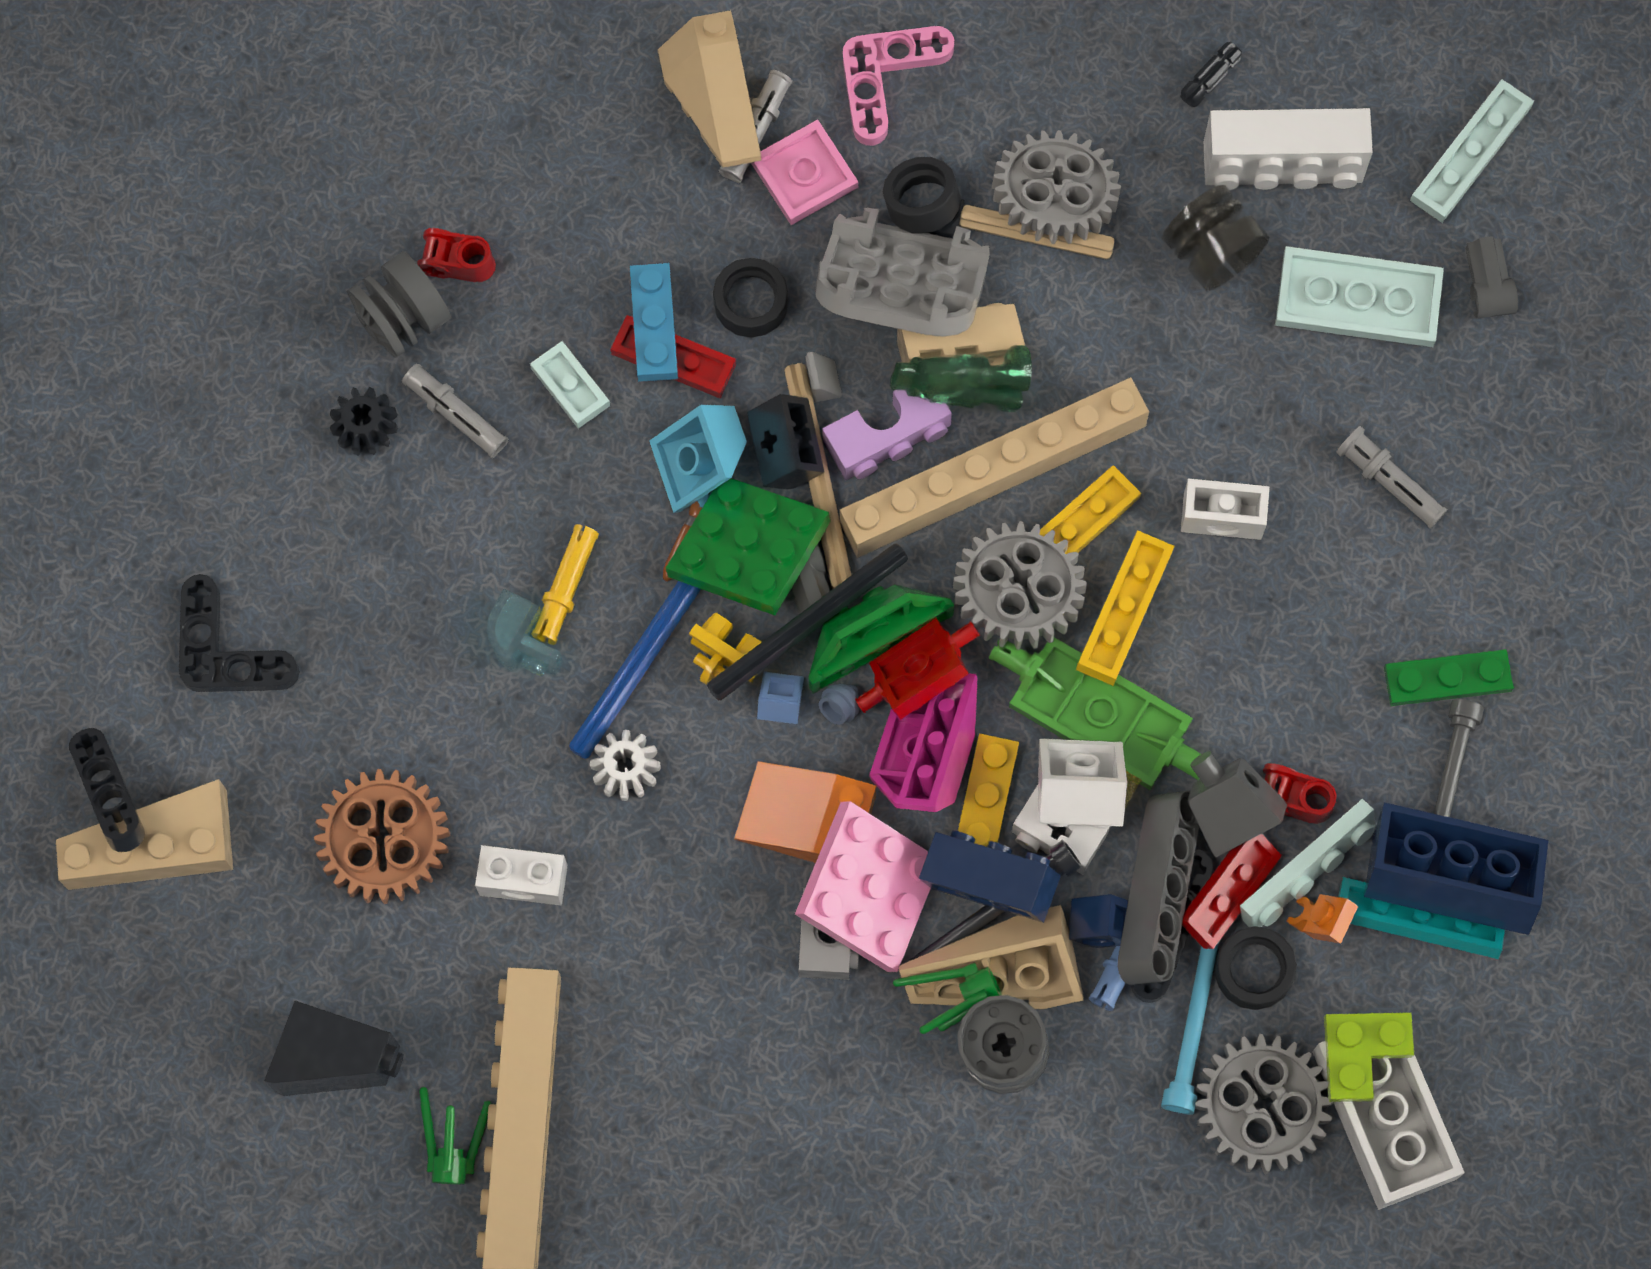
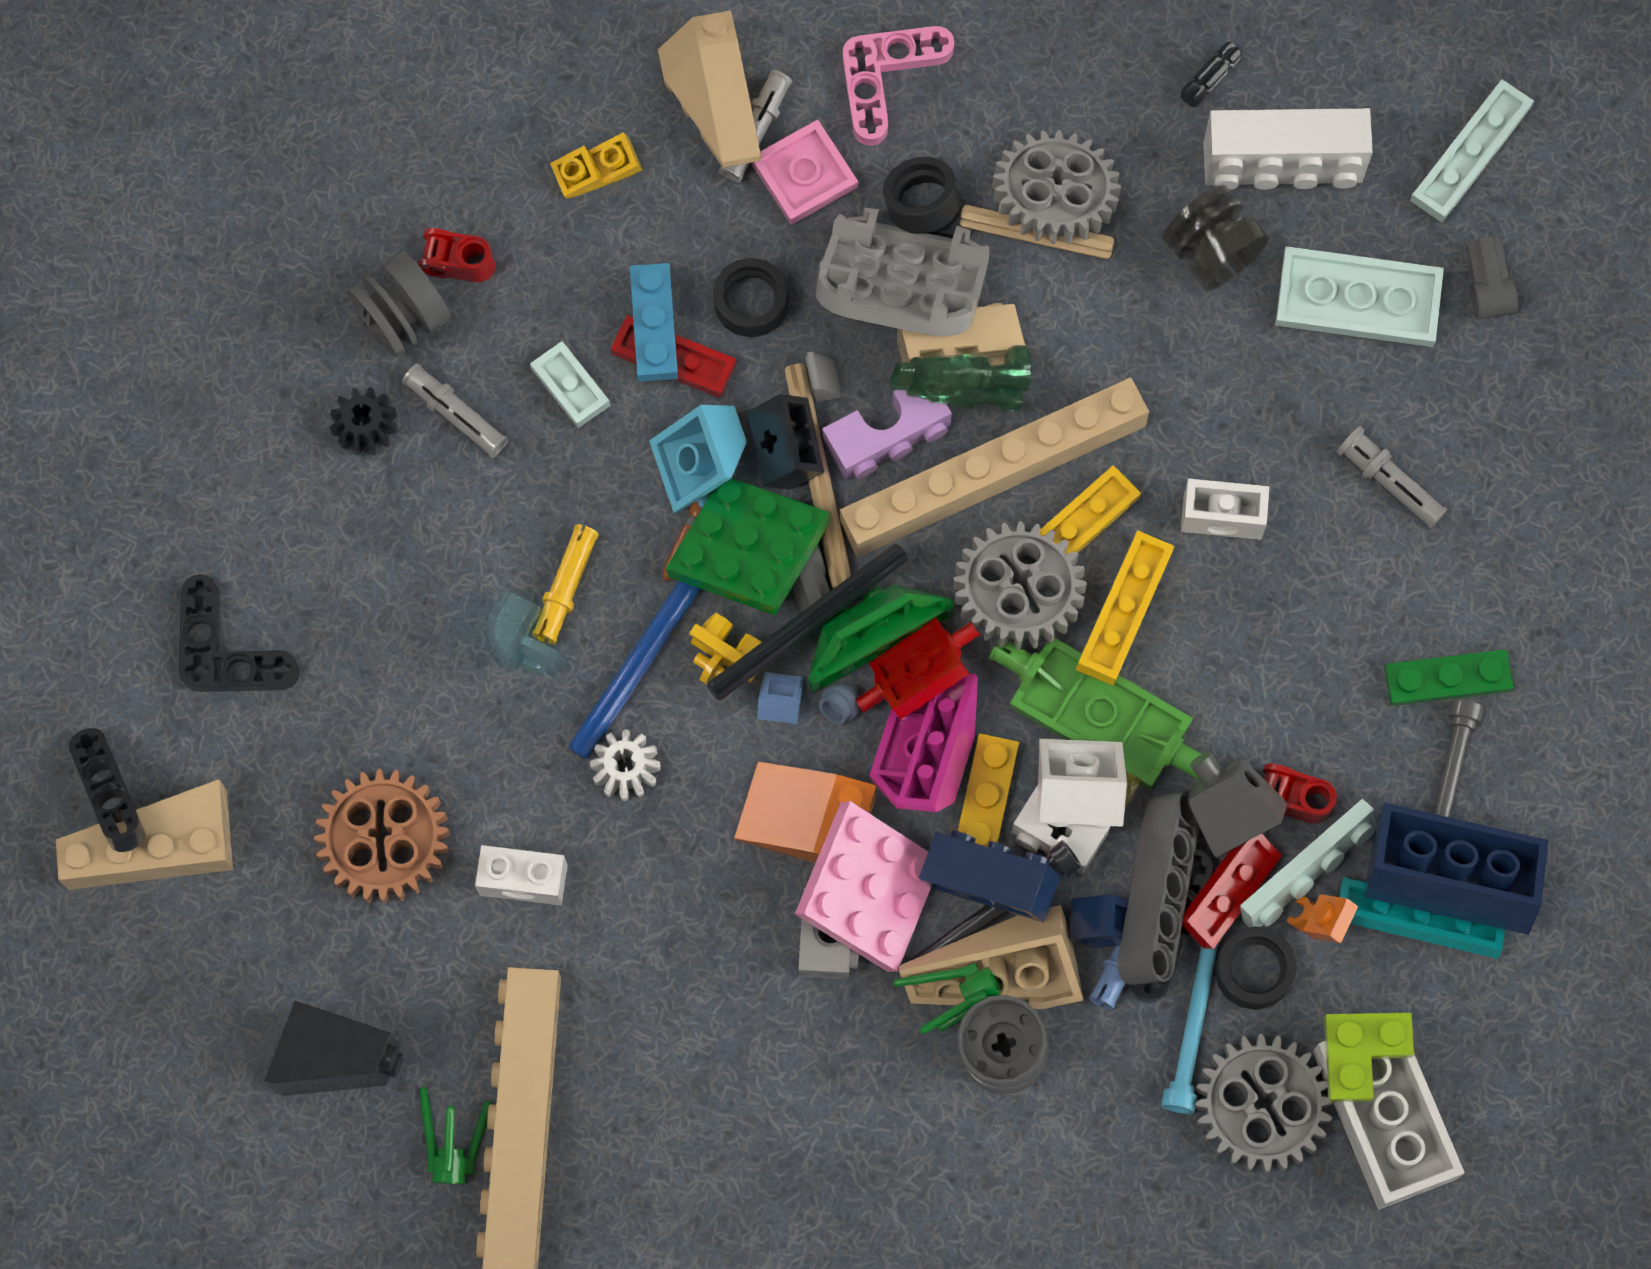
none -> yellow slope [550,132,643,199]

